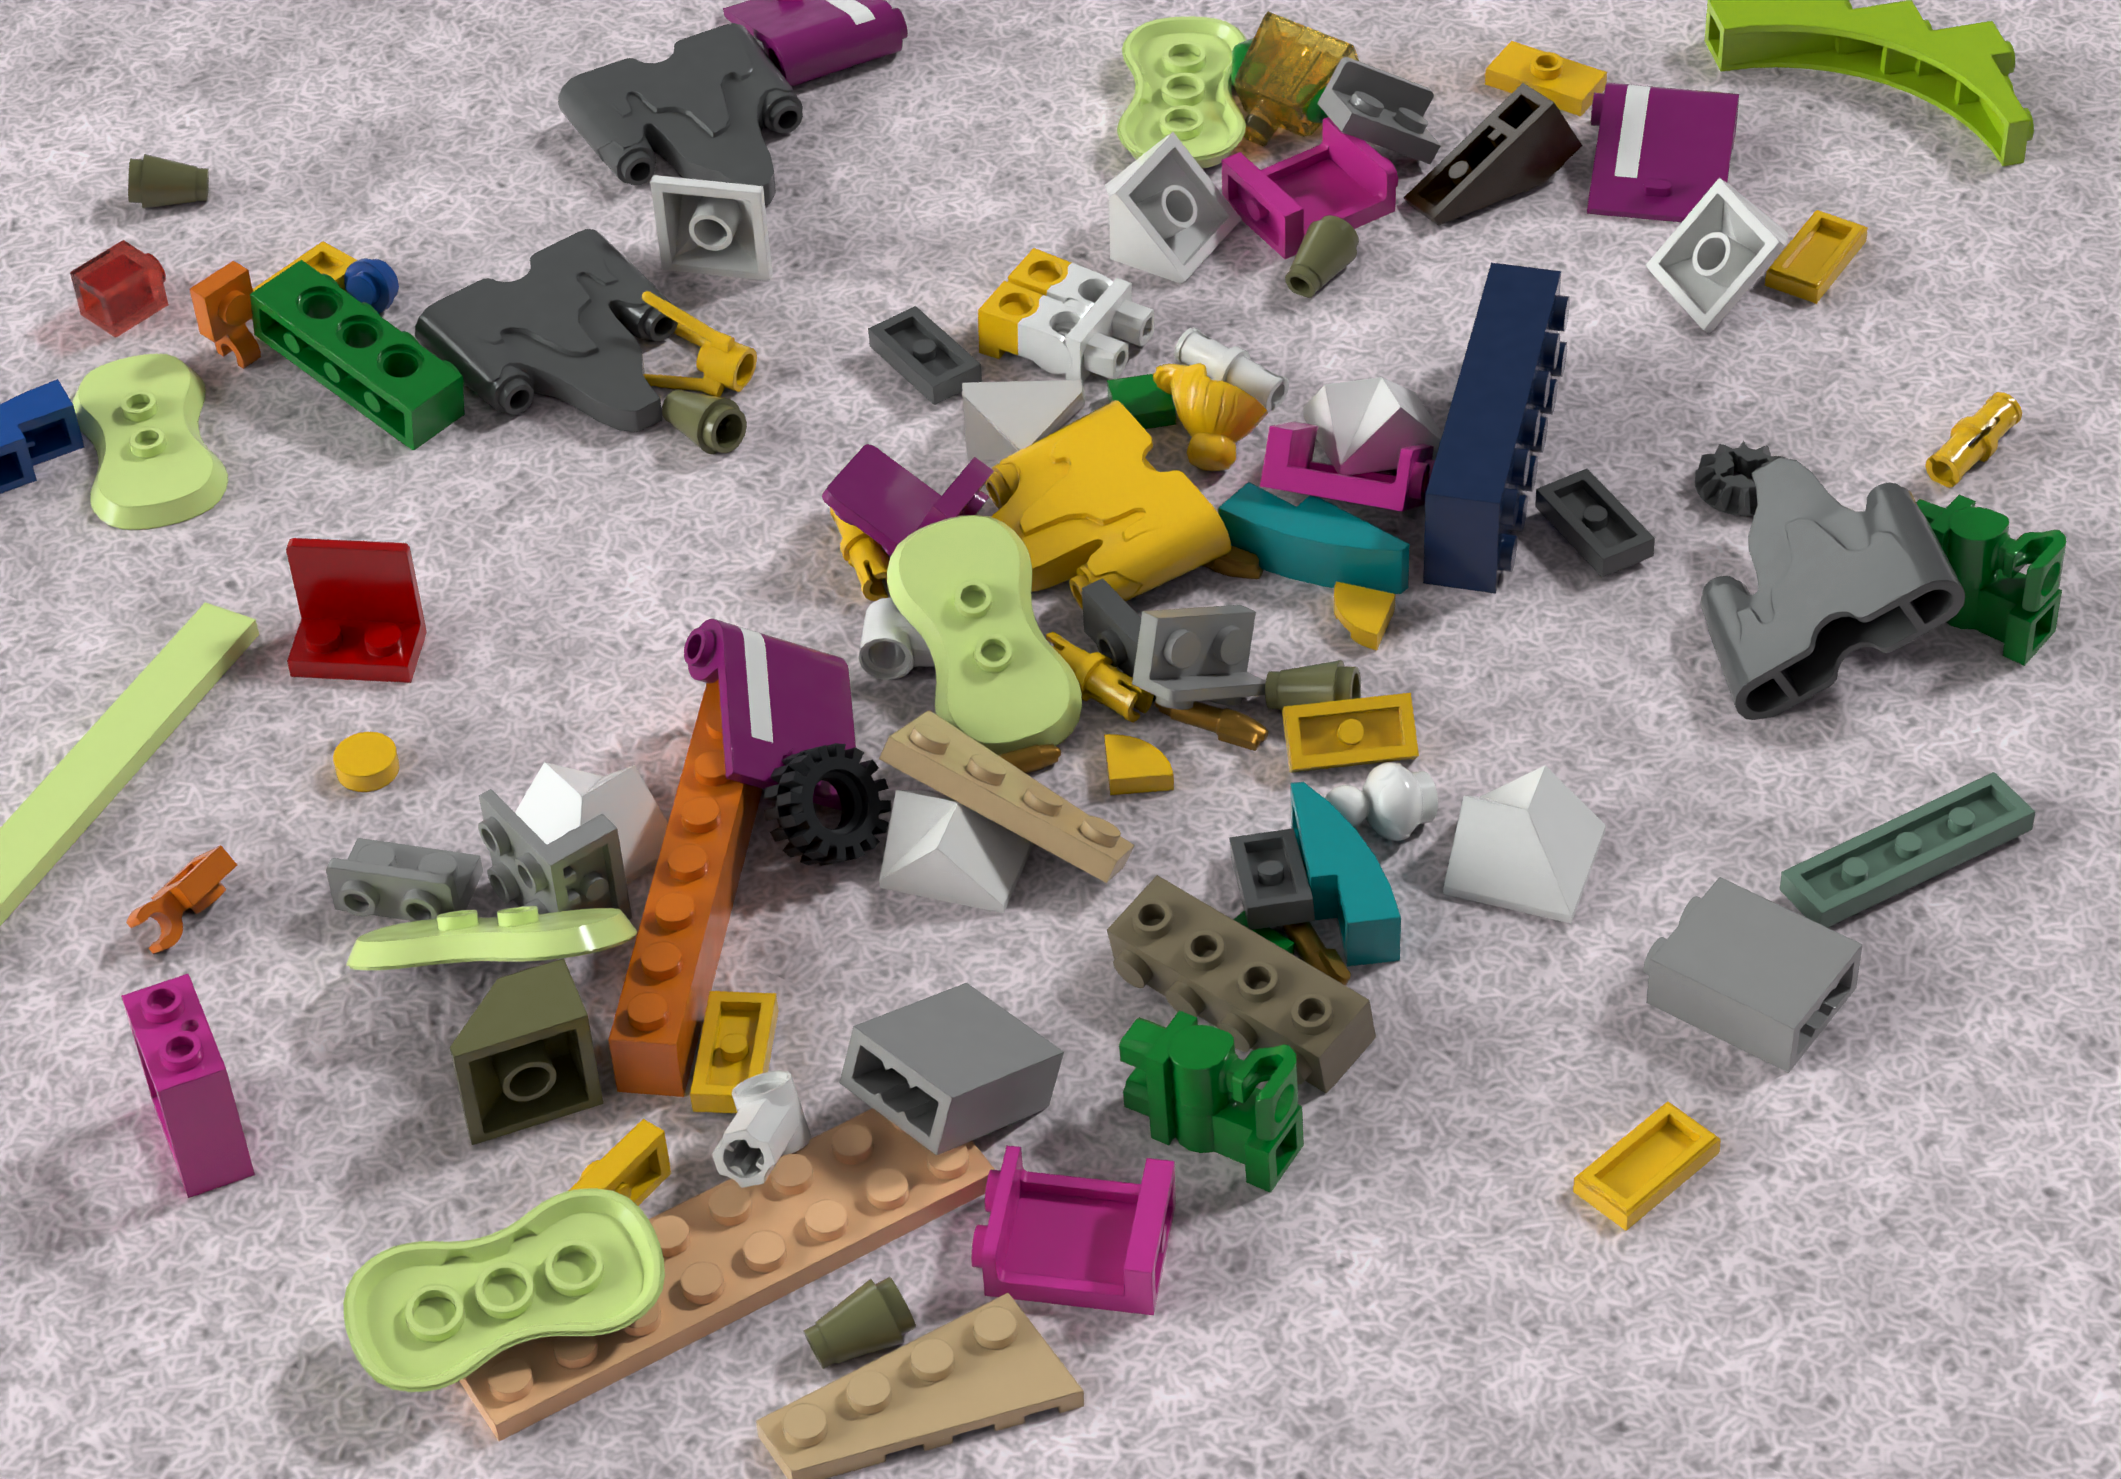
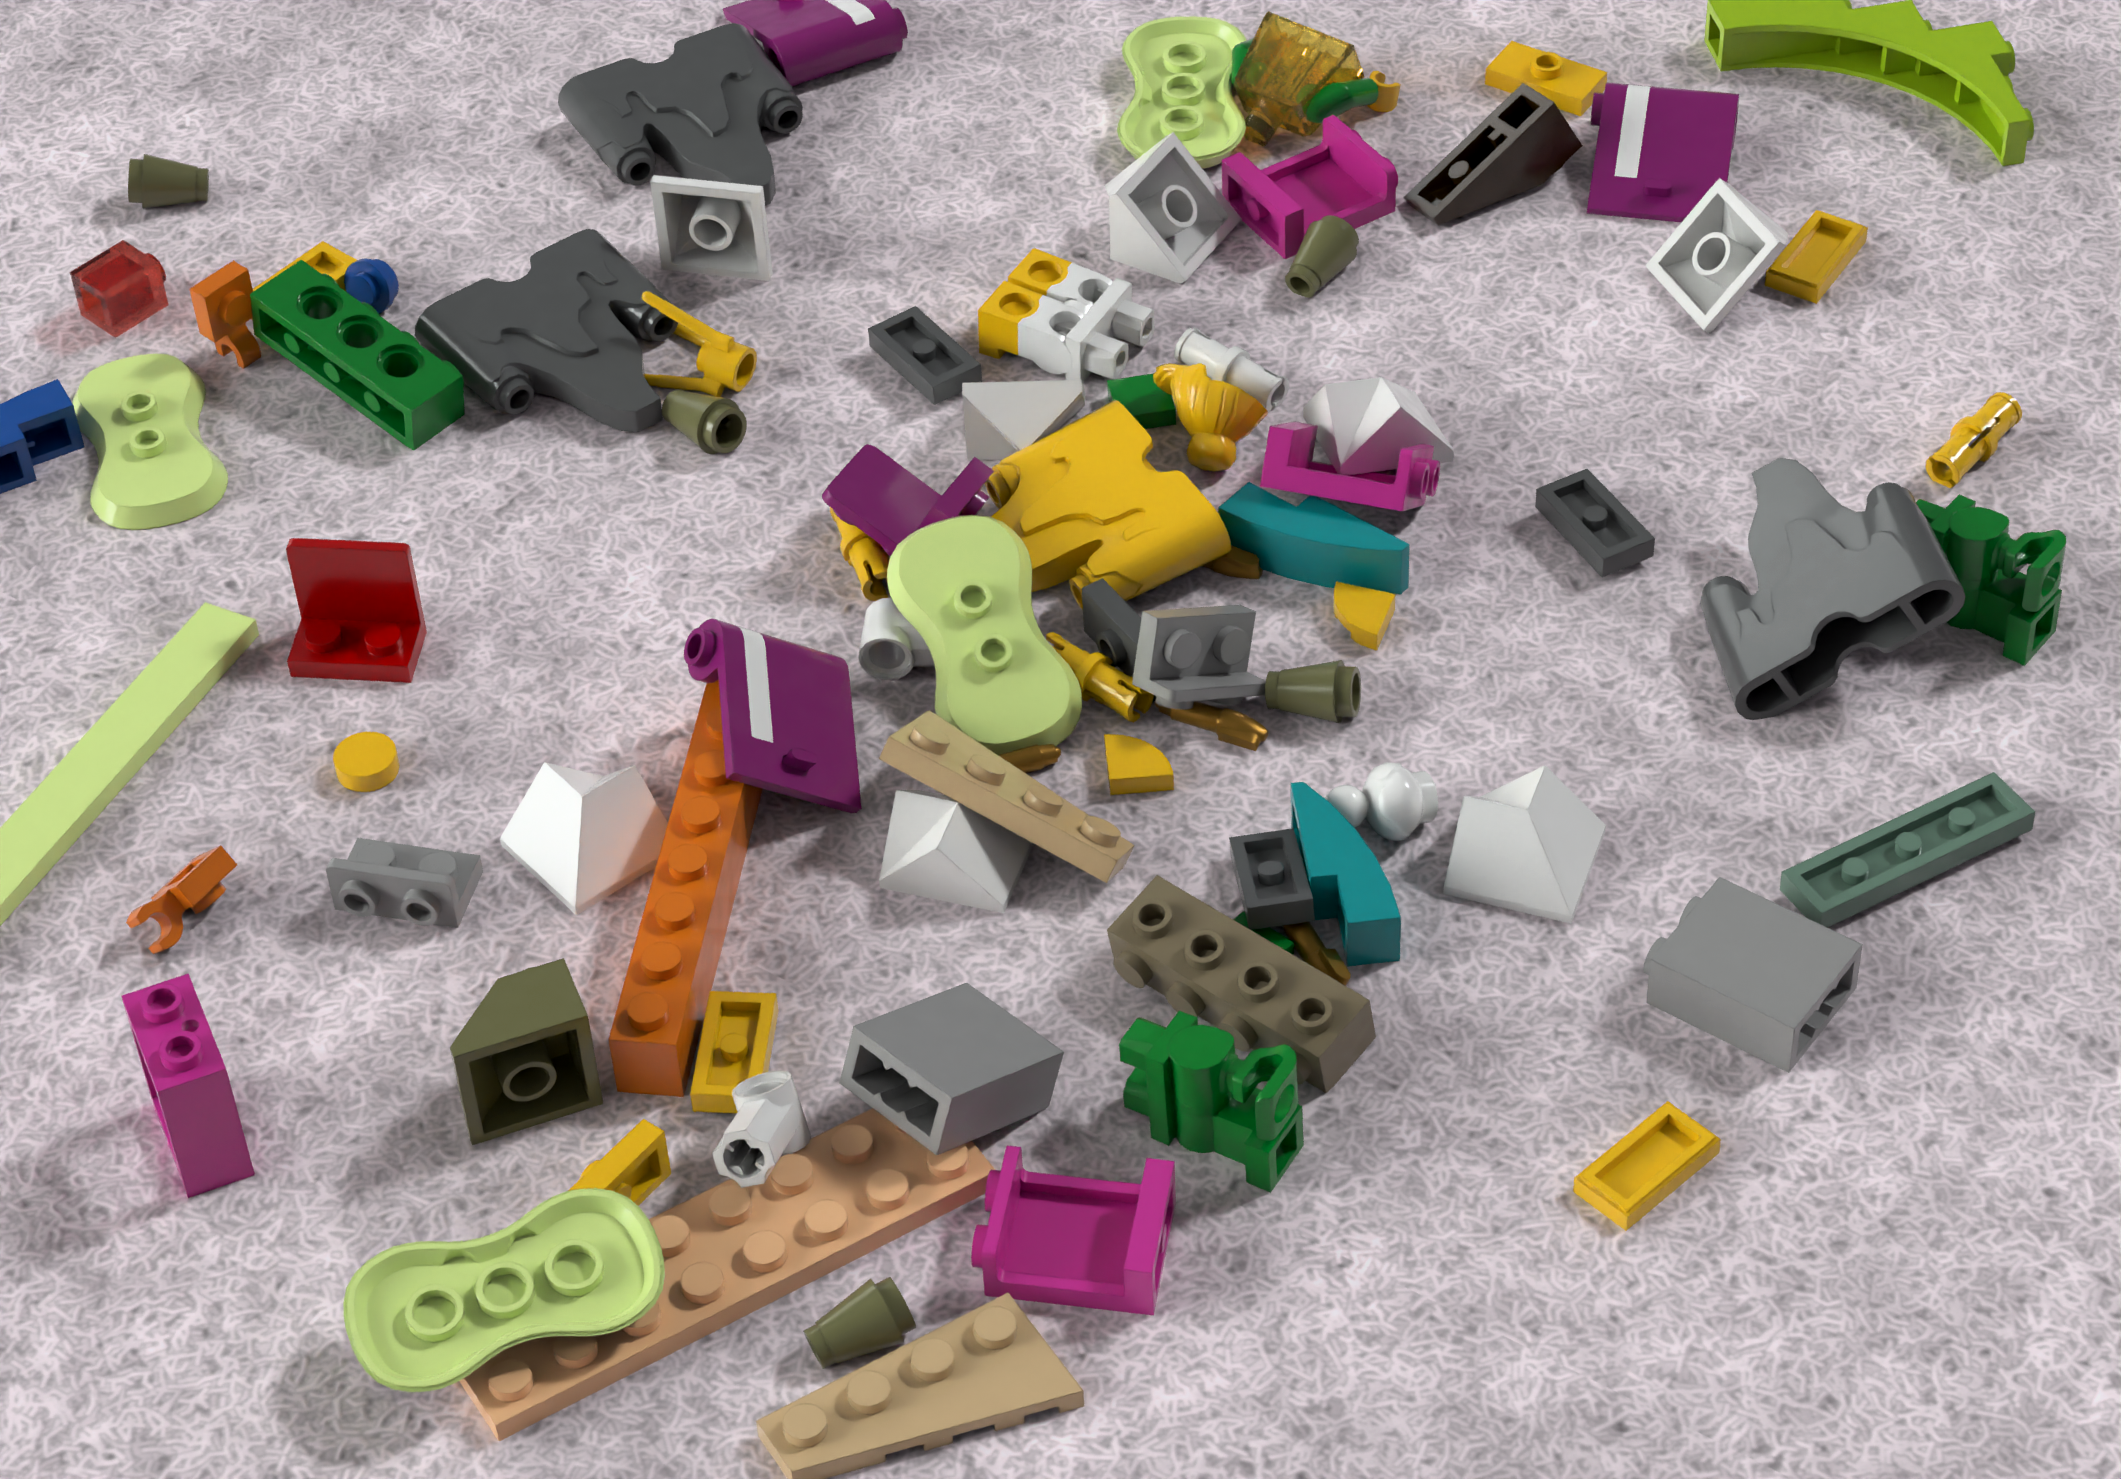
yellowish green plate [346,906,637,970] -> none
light grey bracket [478,789,632,920] -> none
black tyre [764,743,891,866] -> none
yellow plate [1282,693,1419,773] -> none
light grey bracket [1317,57,1441,165] -> none
dark blue brick [1423,262,1570,594] -> none
dark grey gear [1695,441,1785,516] -> none

